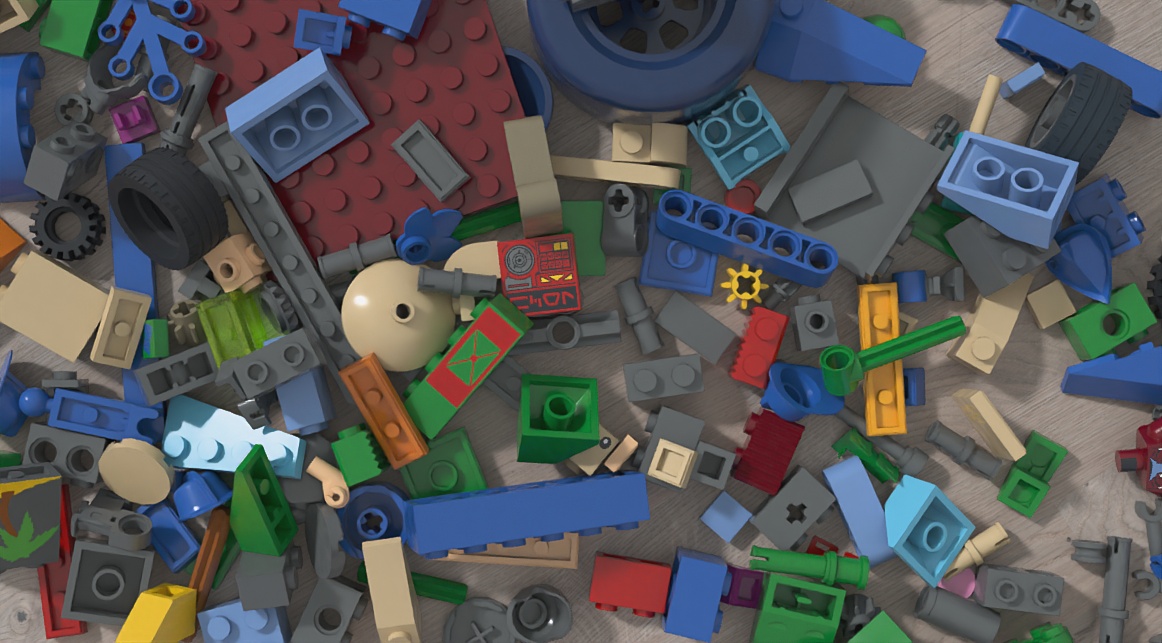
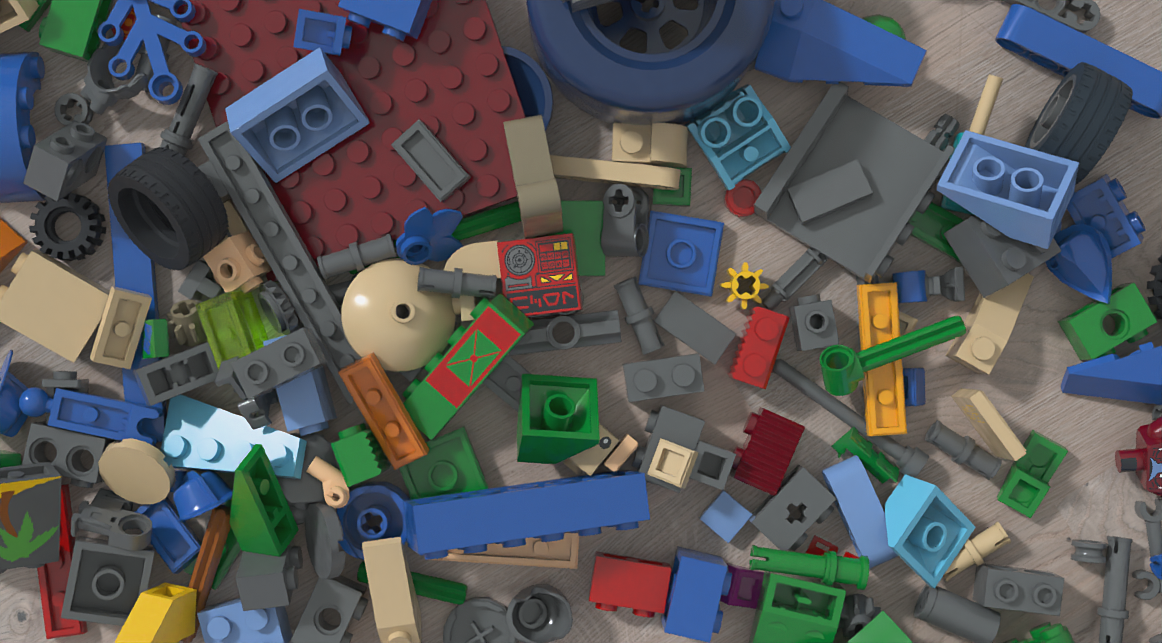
magenta tile [109,95,161,144] -> none
blue beam [655,189,839,288] -> none
blue piece [760,362,845,422] -> none
bright pink piece [938,568,975,598] -> none
medium blue tile [999,62,1045,99] -> none
tan tile [1025,279,1076,329] -> none

